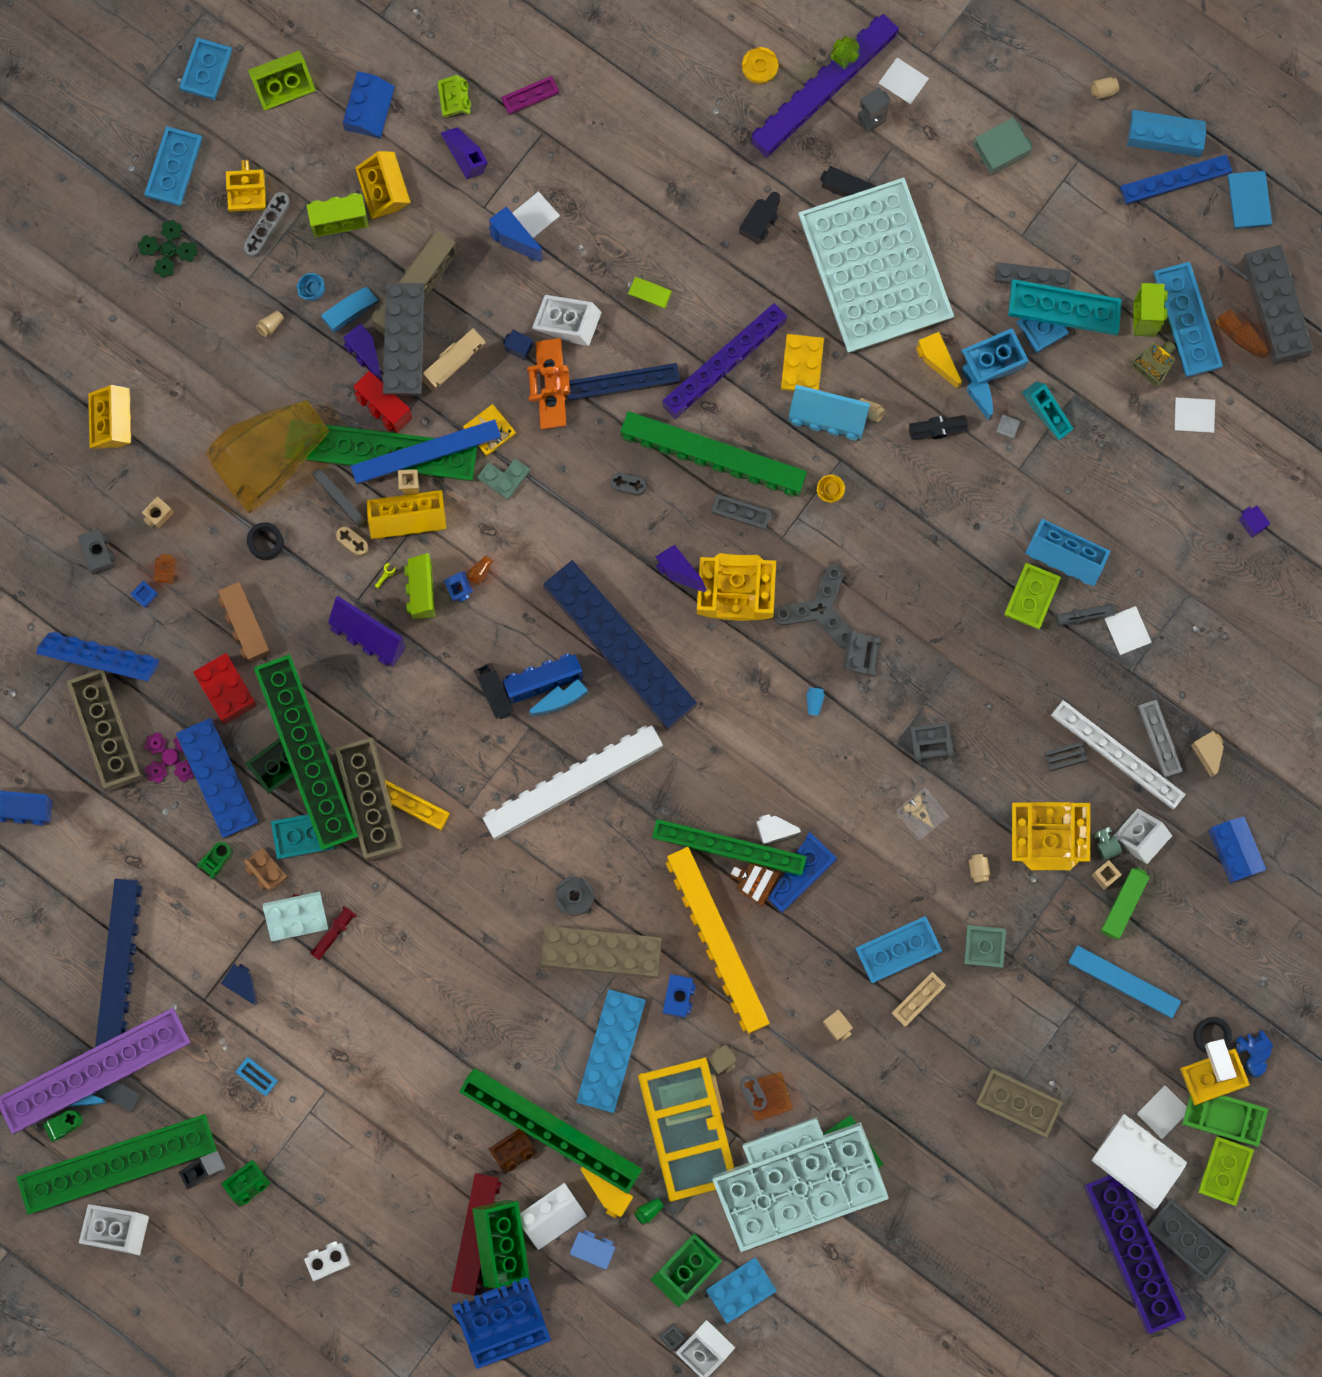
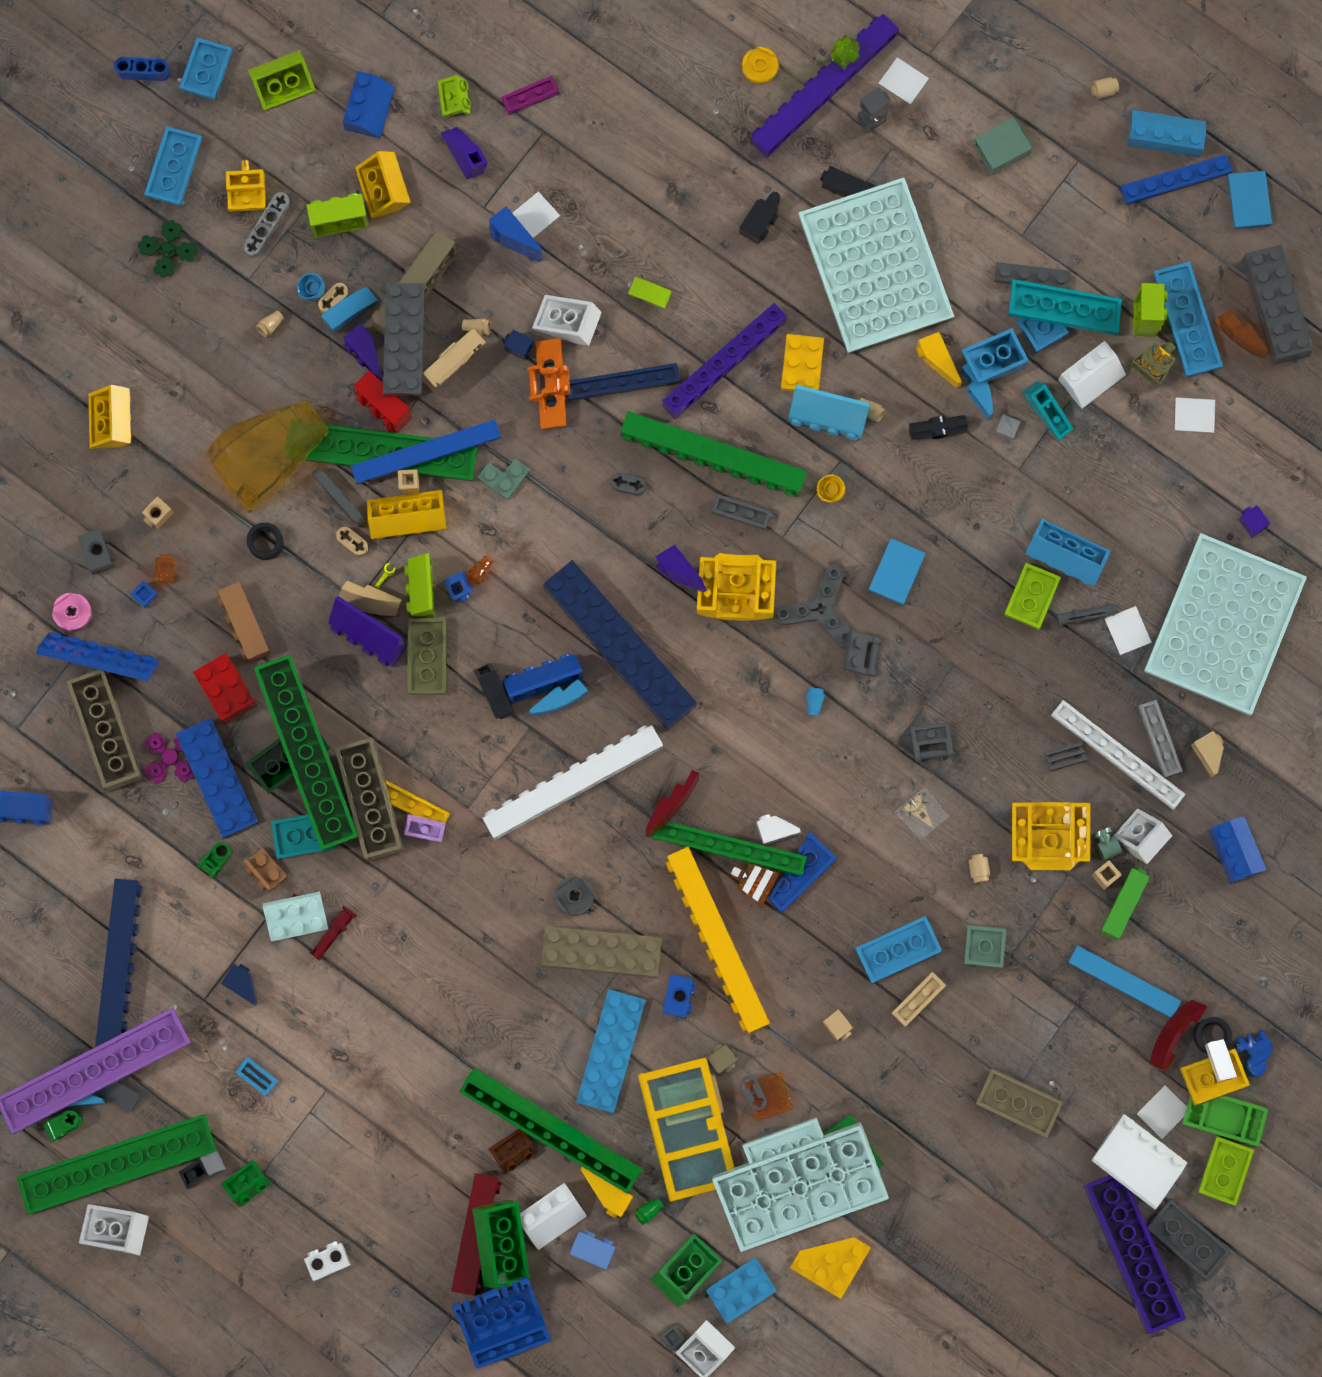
yellow tile [463,404,516,457] -> none
none -> bright pink plate [52,593,92,632]
none -> blue beam [114,57,170,81]
none -> tan beam [318,283,349,314]
none -> tan slope [339,581,402,616]
none -> lavender slope [403,814,446,842]
none -> olive plate [407,618,447,695]
none -> tan cone [462,318,491,337]
none -> dark red slope [646,770,699,838]
none -> yellow plate [790,1237,871,1299]
none -> dark azure tile [868,538,926,605]
none -> white slope [1058,341,1126,409]
none -> light aqua plate [1144,533,1307,716]
none -> dark red slope [1150,1000,1207,1072]

